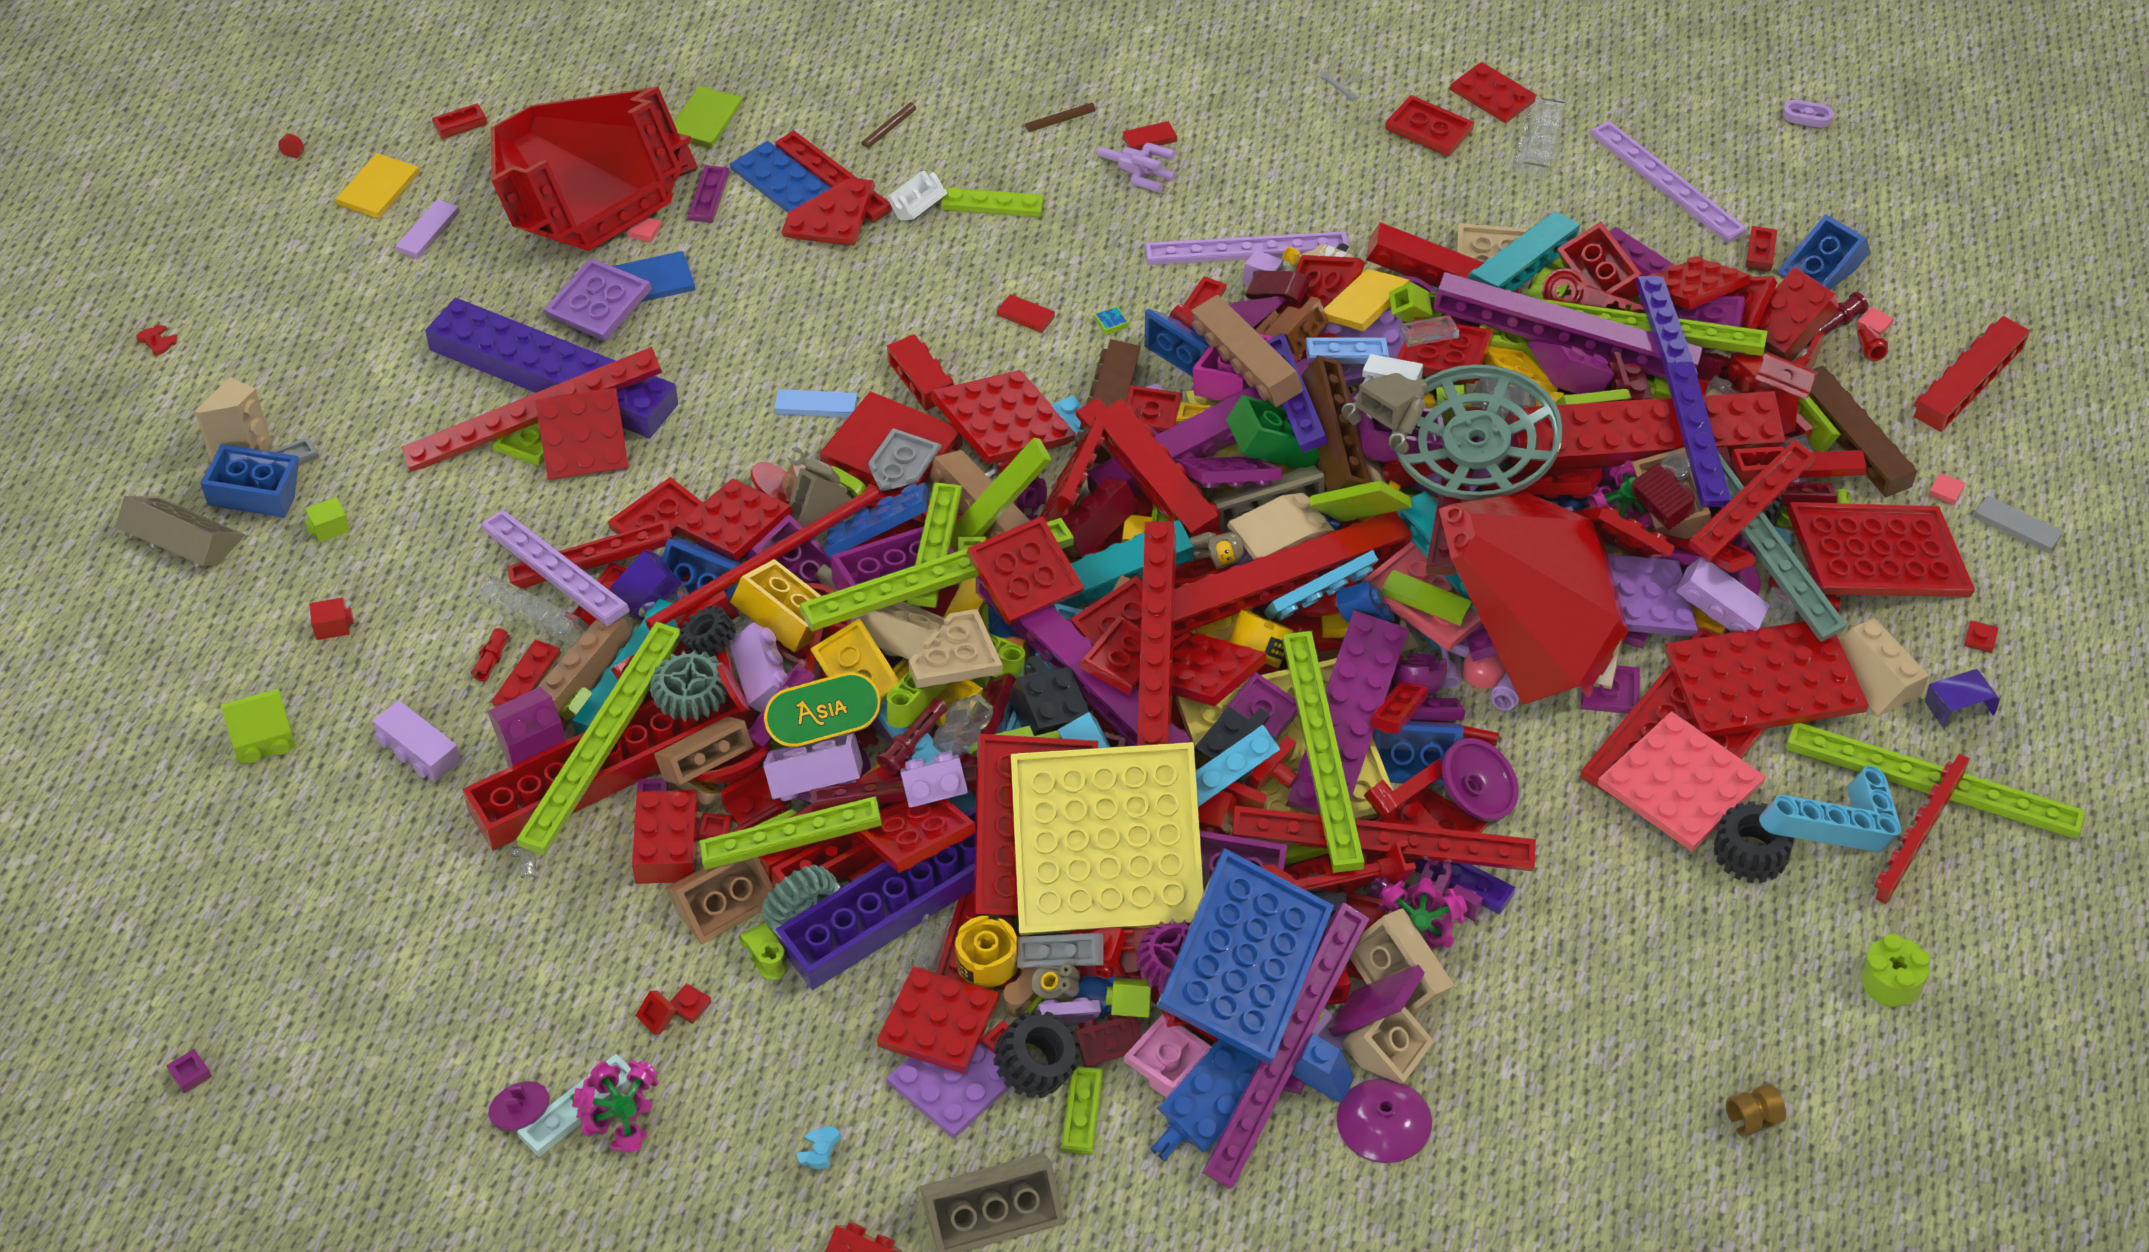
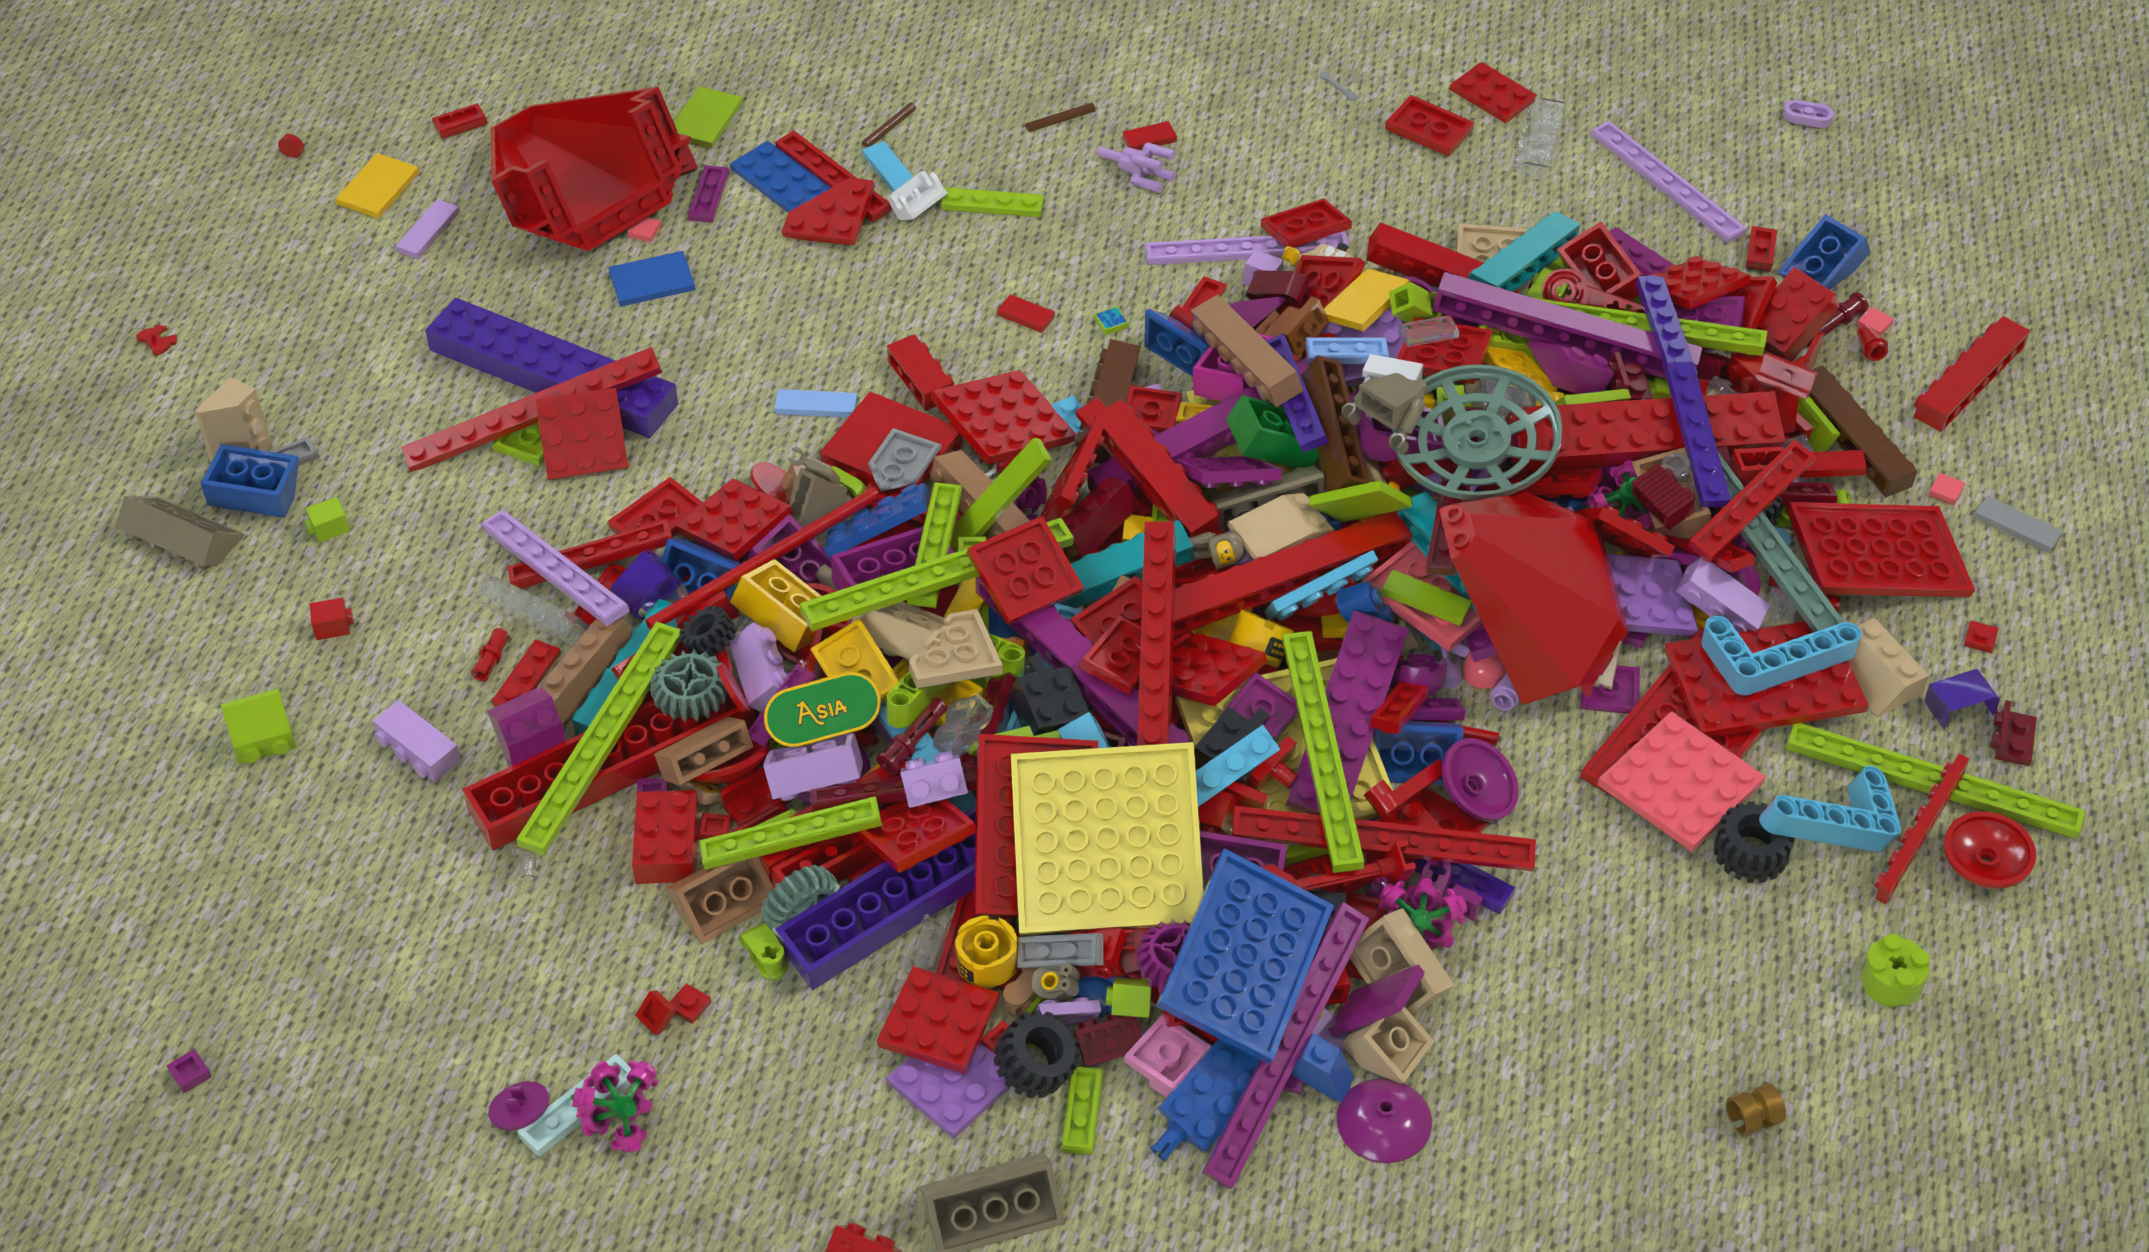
medium lavender plate [544,258,652,342] -> none
lime tile [559,687,592,721] -> none
medium azure piece [796,1126,842,1169] -> none
none -> medium azure tile [862,141,913,192]
none -> red tile [1261,198,1352,248]
none -> medium azure beam [1701,616,1862,695]
none -> red dish [1943,811,2036,889]
none -> dark red bracket [1990,700,2037,767]

